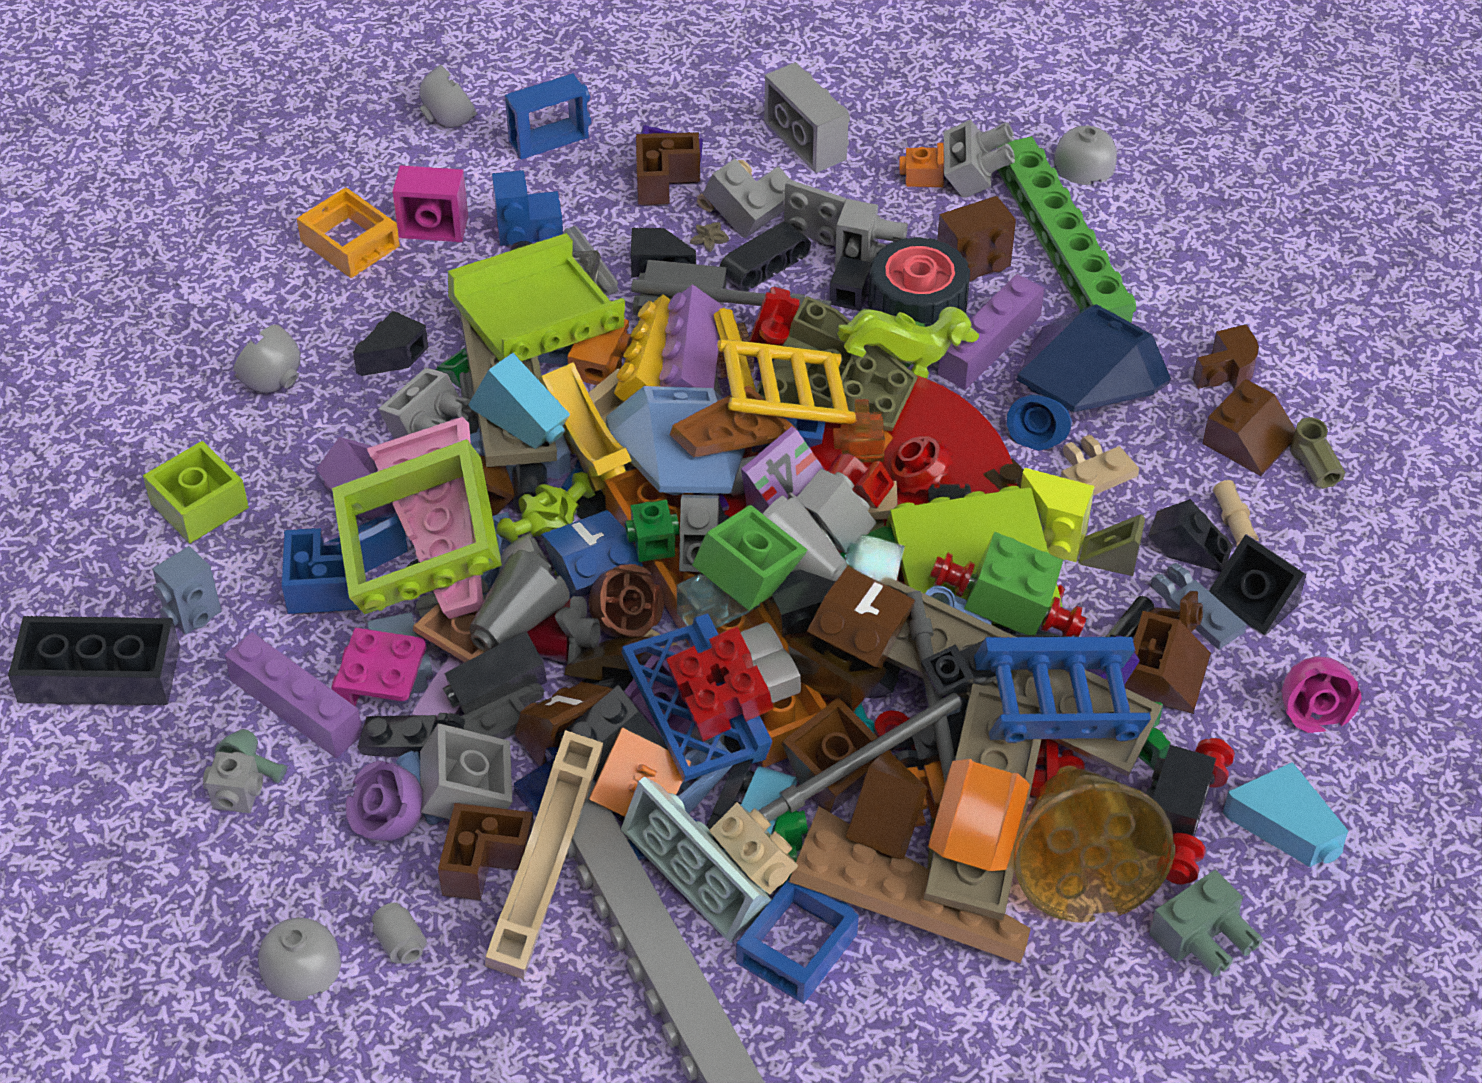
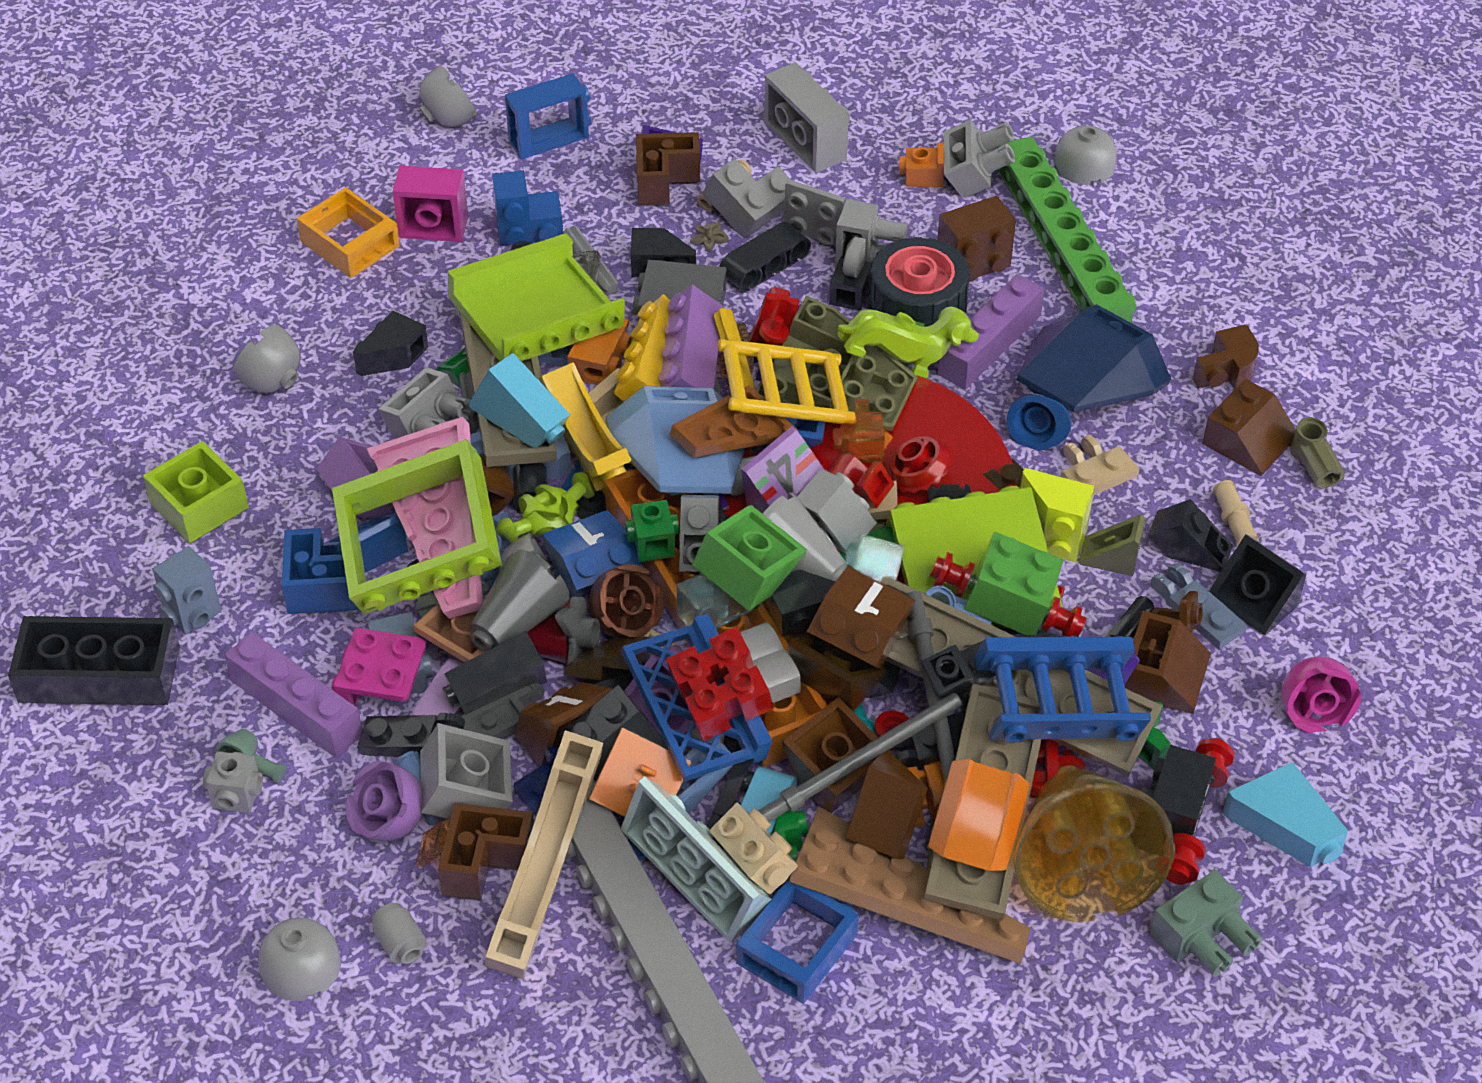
dark grey bar [631,279,831,310] -> none
none -> clear orange slope [416,819,450,867]
none -> light grey tile [842,237,866,278]

